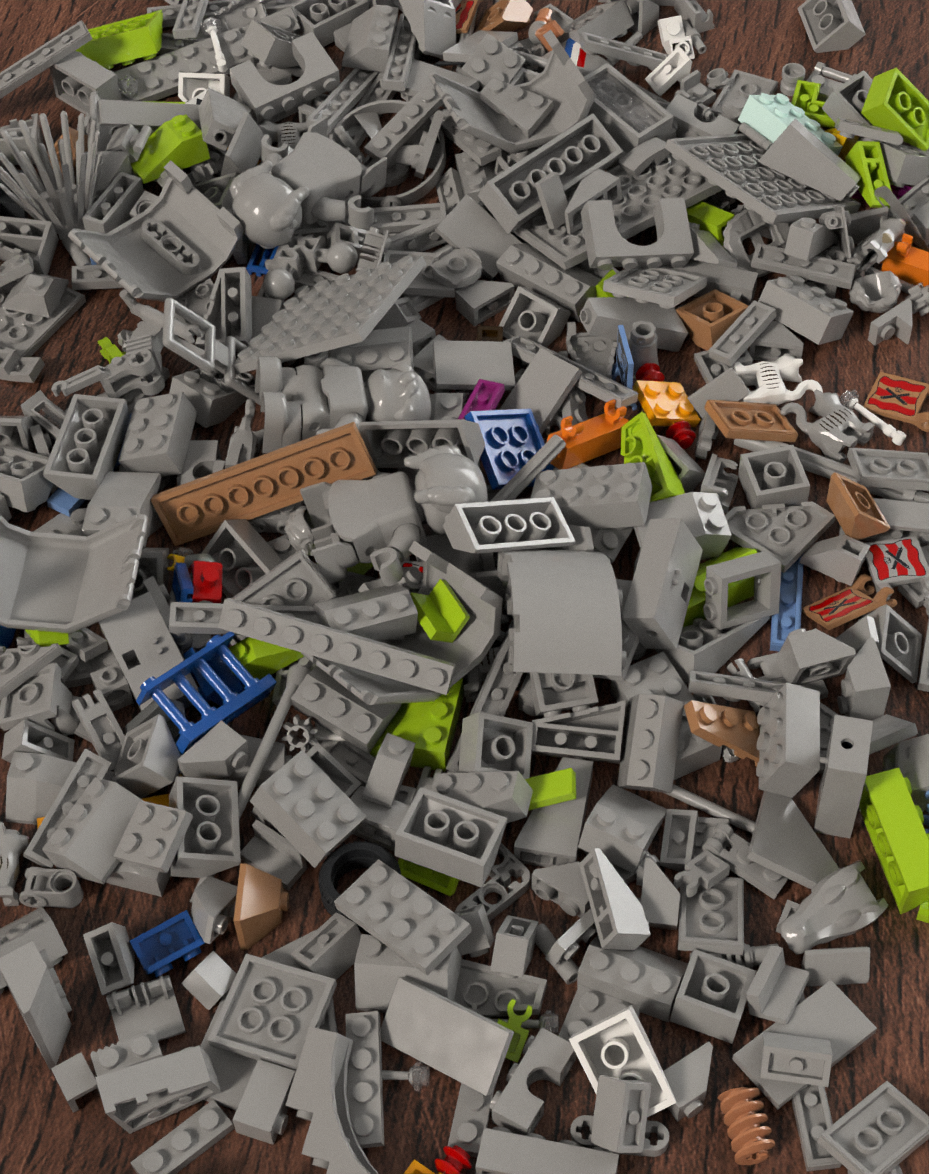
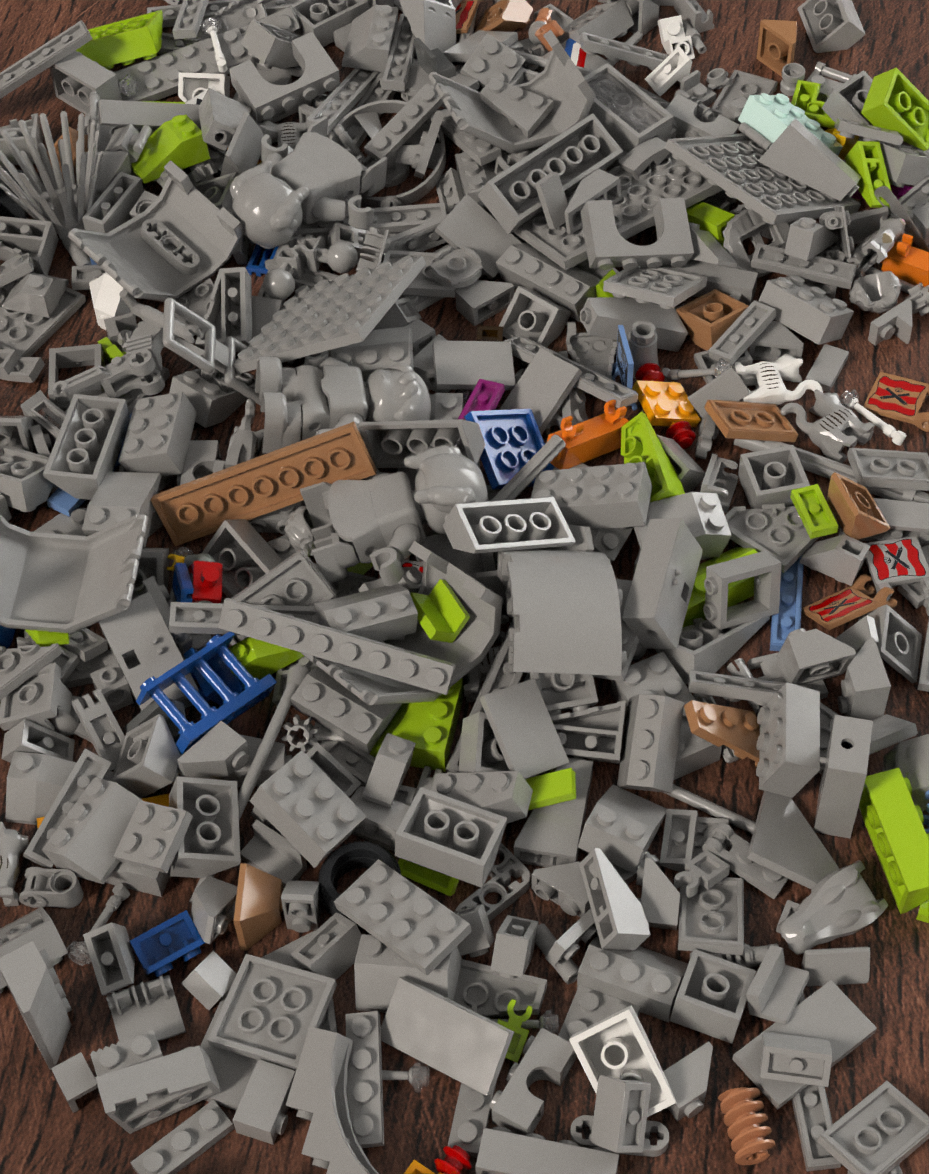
none -> light grey window [48,344,105,411]
none -> piece [66,883,130,966]
none -> white slope [89,272,136,330]
none -> light grey panel [104,313,137,352]
none -> light grey slope [281,880,322,933]
none -> dark grey panel [414,38,456,78]
none -> light grey tile [479,678,569,780]
none -> light grey piece [661,358,732,382]
none -> medium nougat slope [756,19,797,77]
none -> lime plate [790,484,838,539]
none -> light grey tile [805,344,849,392]

